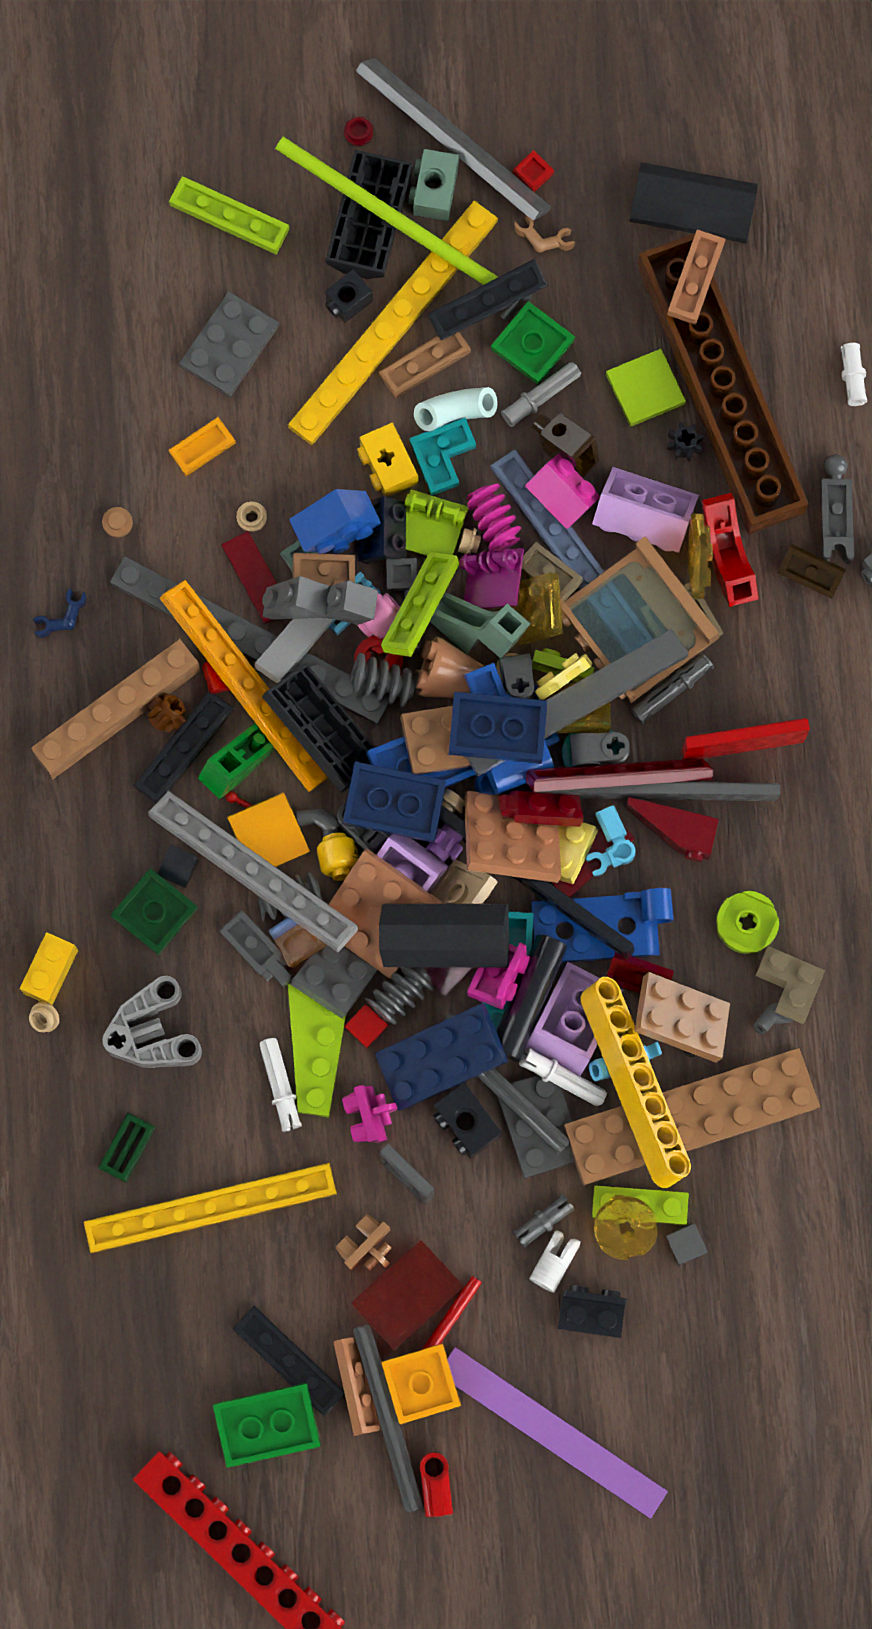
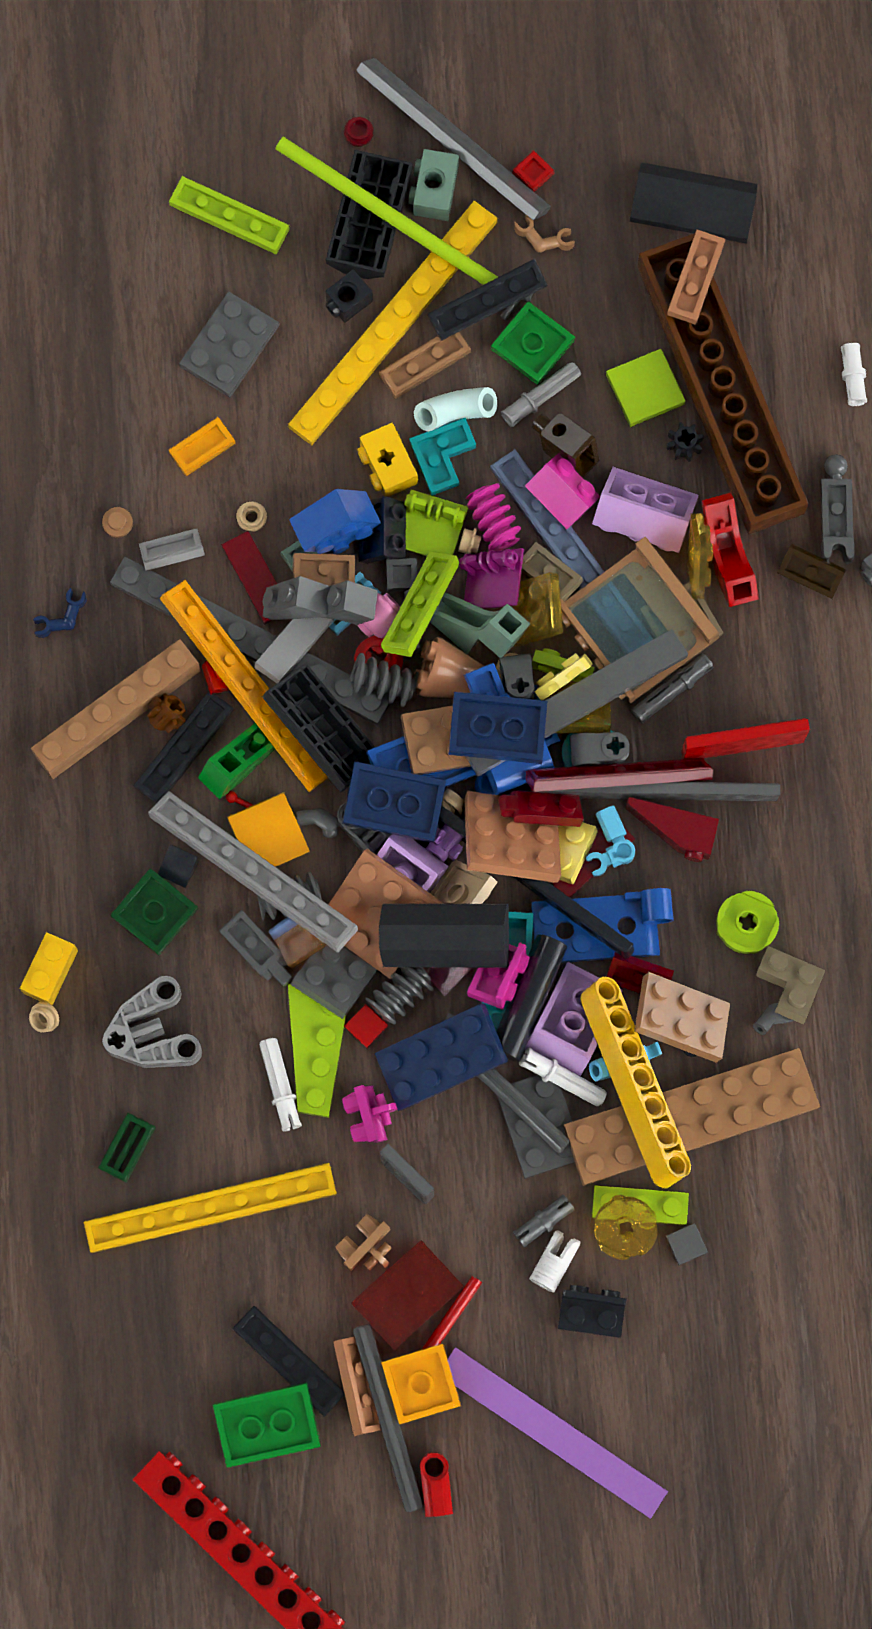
yellow head [317,833,359,881] -> none
black brick [433,1083,502,1159] -> none
none -> light grey tile [139,529,205,571]

